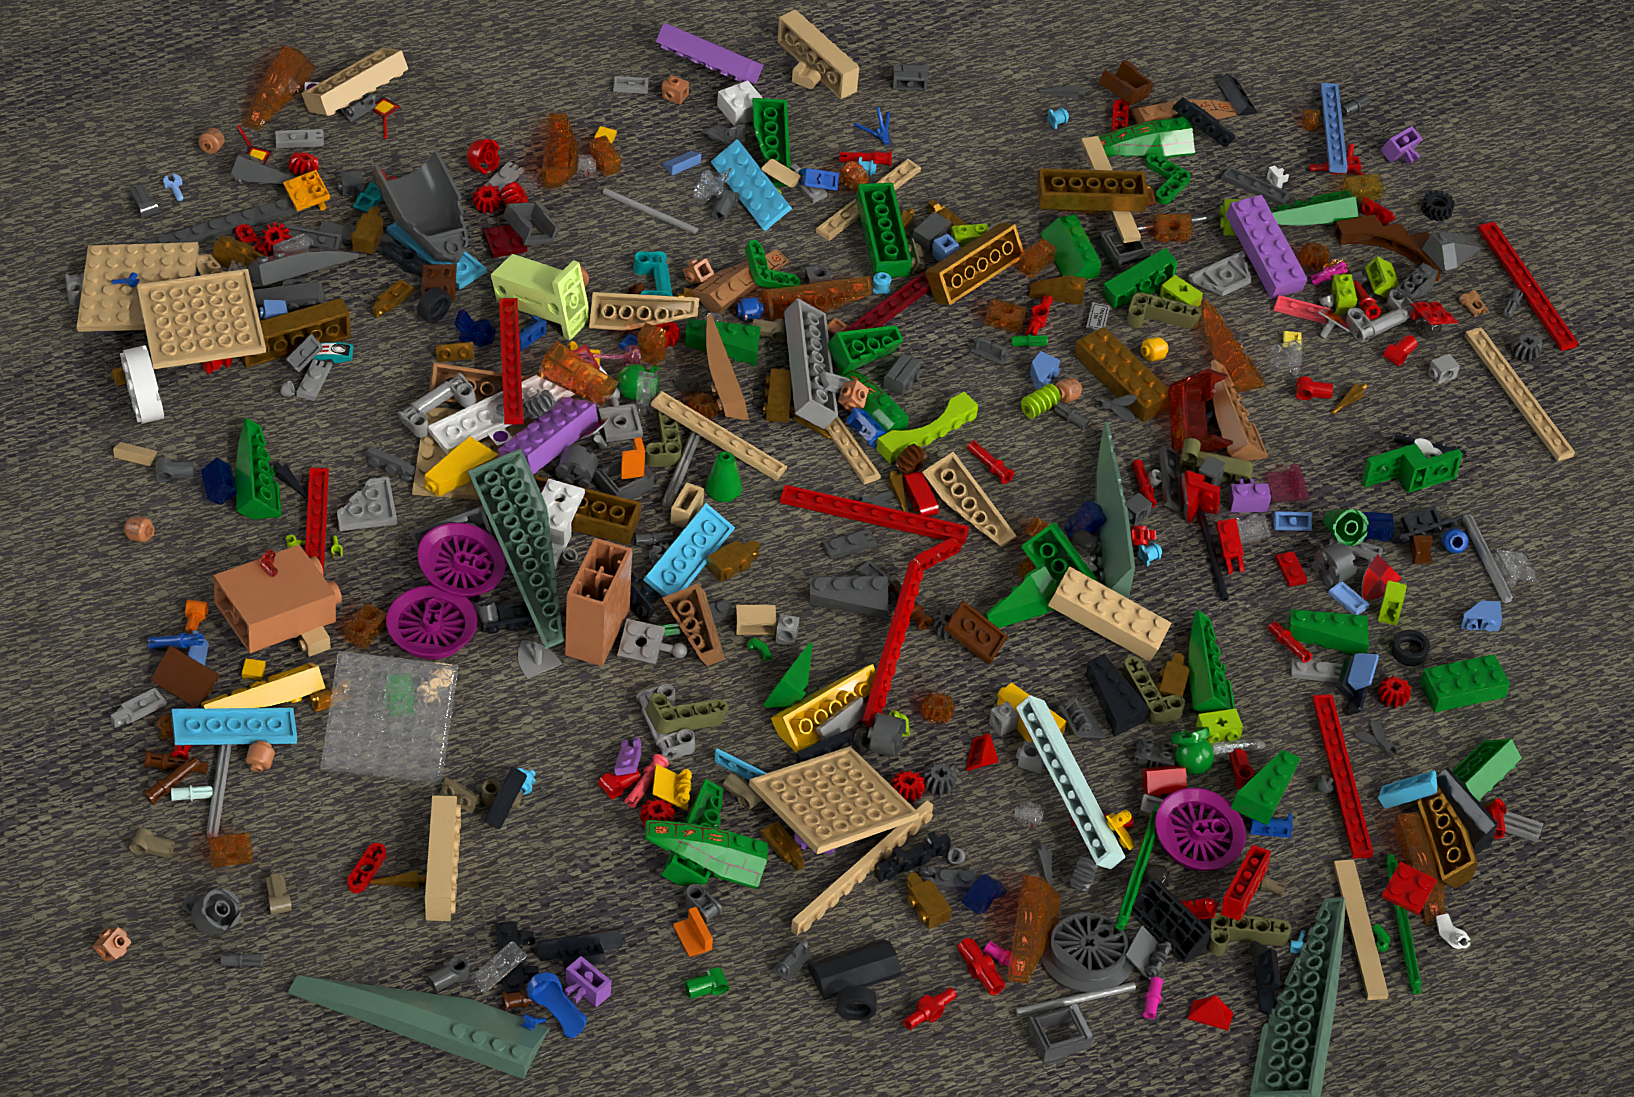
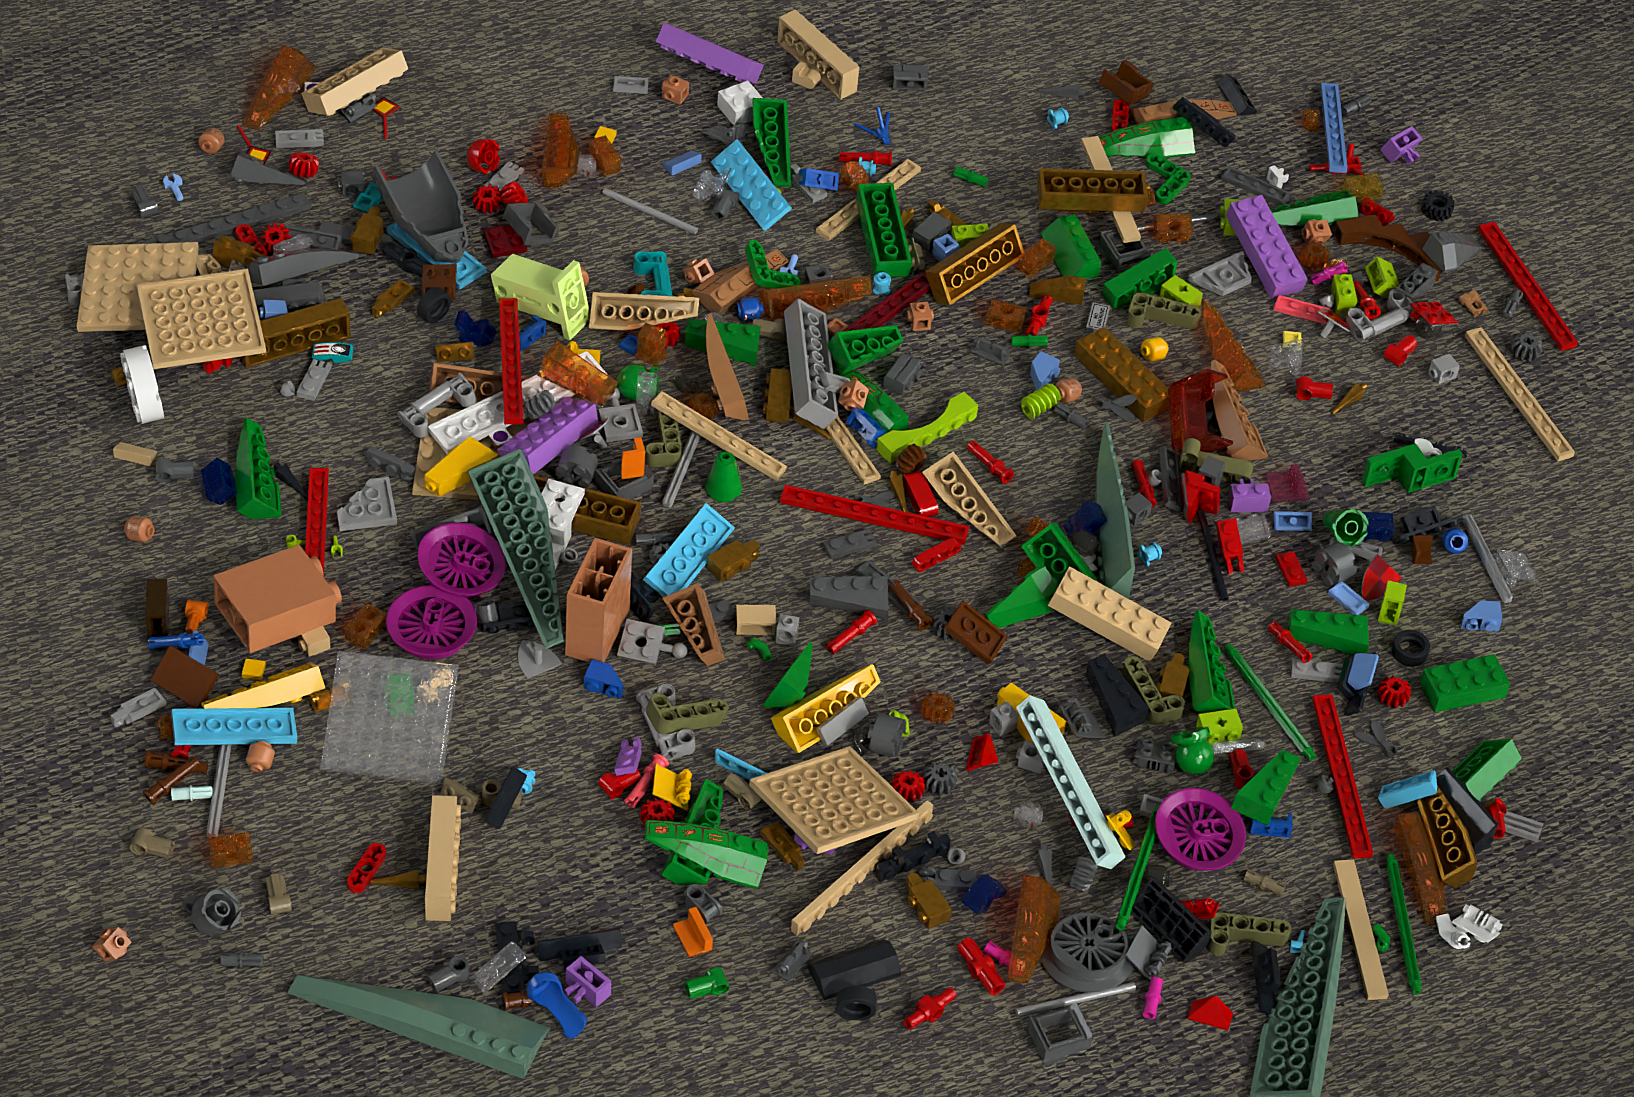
blue hand [112,272,140,287] -> none
clear red arm [260,550,278,577] -> none
light orange plate [283,170,330,212] -> none
dark grey hinge [284,334,324,373] -> none
blue hand [521,1014,546,1030] -> none
clear pink piece [565,344,641,369] -> none
tan piece [671,483,704,528] -> none
tan slope [762,159,801,187] -> none
black plate [796,729,852,764] -> none
red plate [862,561,924,731] -> none
red gear [1130,526,1156,546] -> none
brick [1142,765,1187,798] -> none
red brick [1221,844,1271,921] -> none
red plate [1382,862,1437,916] -> none
none -> dark brown brick [145,579,169,639]
none -> blue slope [584,659,623,699]
none -> light blue bar [780,254,798,276]
none -> red pin [825,610,877,655]
none -> nougat brick [906,302,934,331]
none -> green axle [954,166,989,188]
none -> green piece [1224,644,1316,761]
none -> nougat brick [1301,219,1332,246]
none -> white hinge [1451,904,1503,943]

